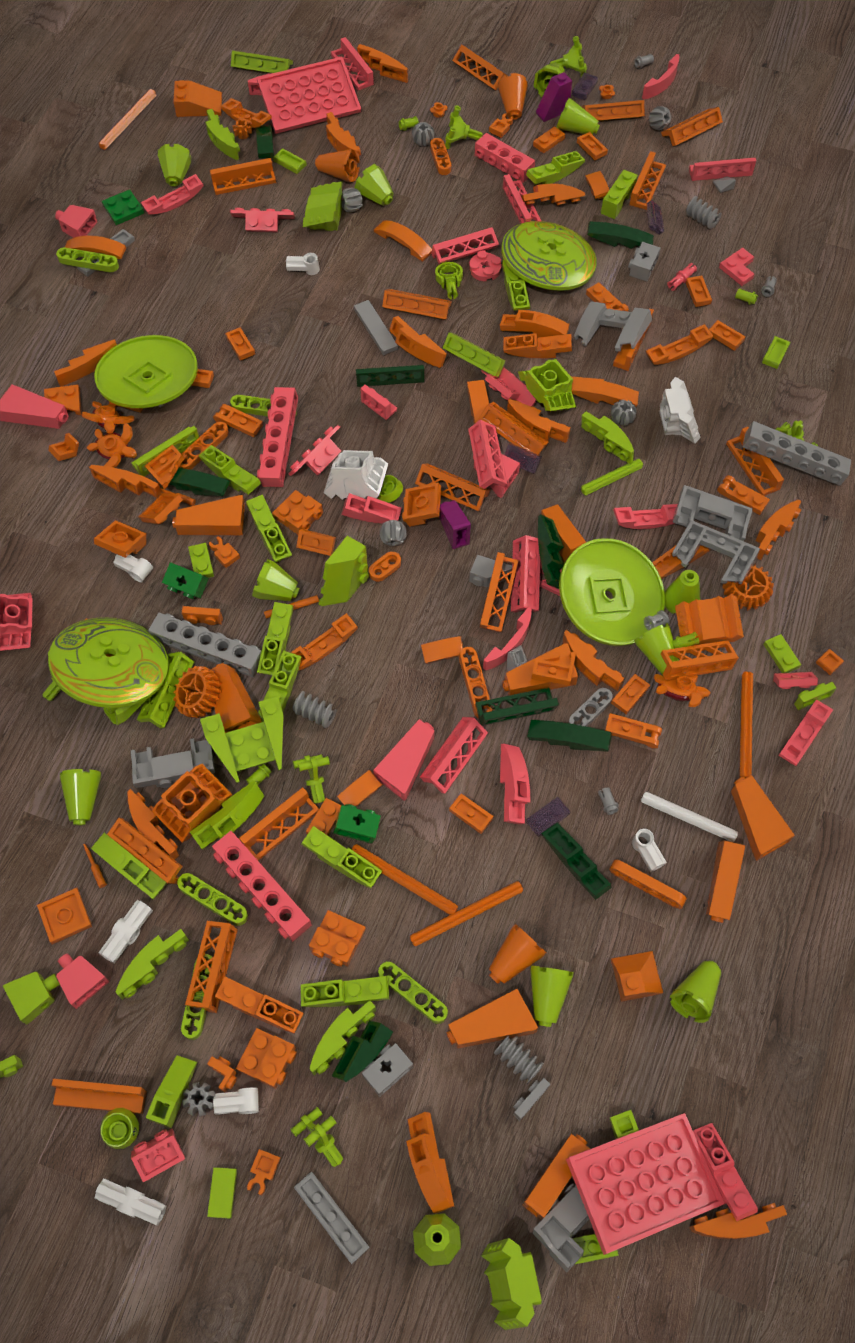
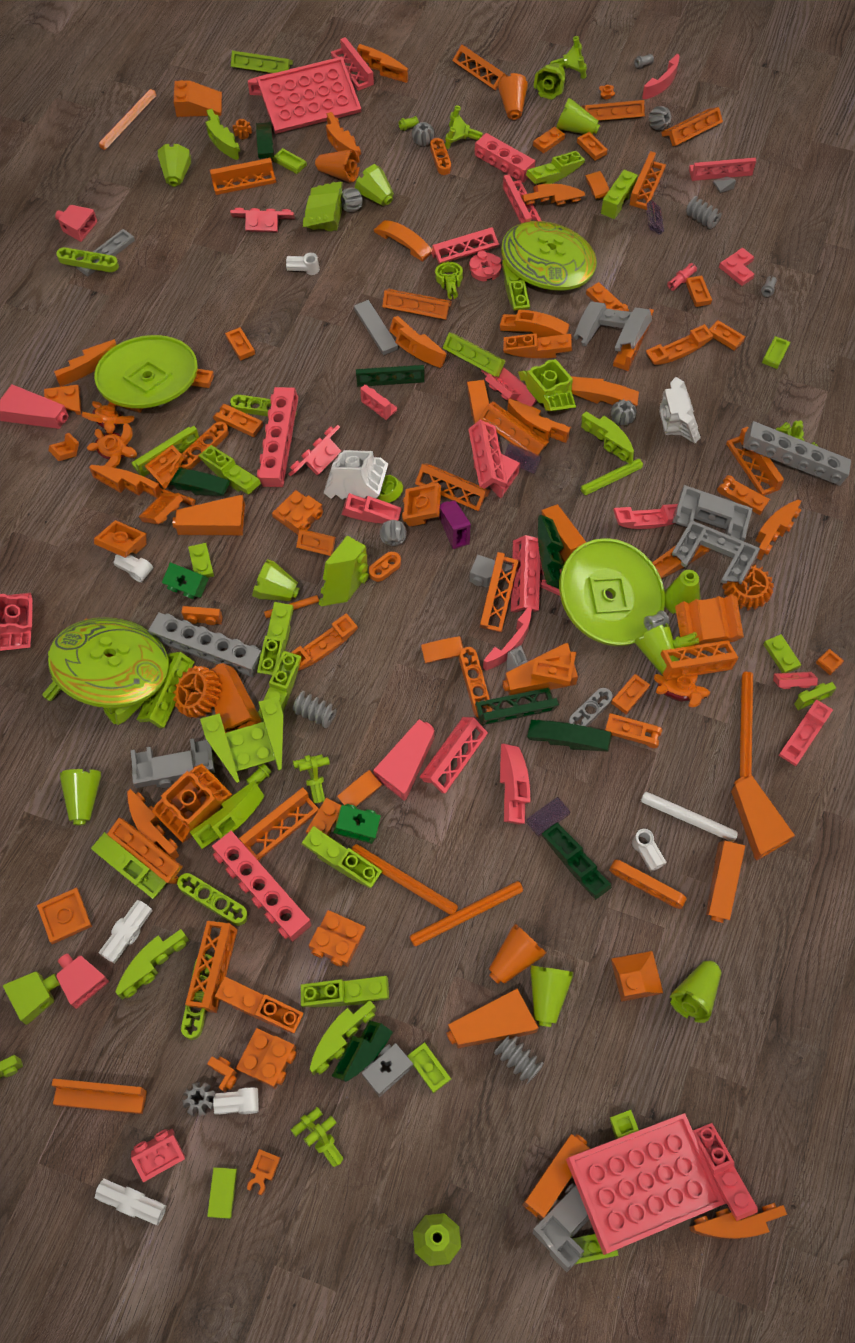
orange slope [65,236,127,259] -> none
orange piece [83,844,107,888] -> none
lime hat [100,1108,139,1149] -> none
green plate [102,189,145,225] -> none
coral slope [141,174,203,214] -> none
lime slope [146,1055,197,1129] -> none
orange plate [209,536,240,568] -> none
orange slope [221,98,272,128] -> none
lime slope [246,495,292,563] -> none
light grey tile [294,1172,370,1264] -> none
lime beam [378,962,448,1024] -> none
orange slope [406,1112,454,1214] -> none
orange plate [430,102,448,118] -> none
orange plate [449,793,494,834] -> none
lime slope [481,1238,542,1330] -> none
orange plate [489,113,513,138] -> none
light grey plate [513,1078,550,1121] -> none
magenta slope [536,72,572,122] -> none
orange slope [563,630,624,692] -> none
plate [572,72,598,100] -> none
dark green slope [587,221,654,249] -> none
light grey pin [598,788,619,815] -> none
light grey brick [628,242,661,281] -> none
lime pin [735,288,758,305] -> none
none -> lime plate [407,1042,451,1094]

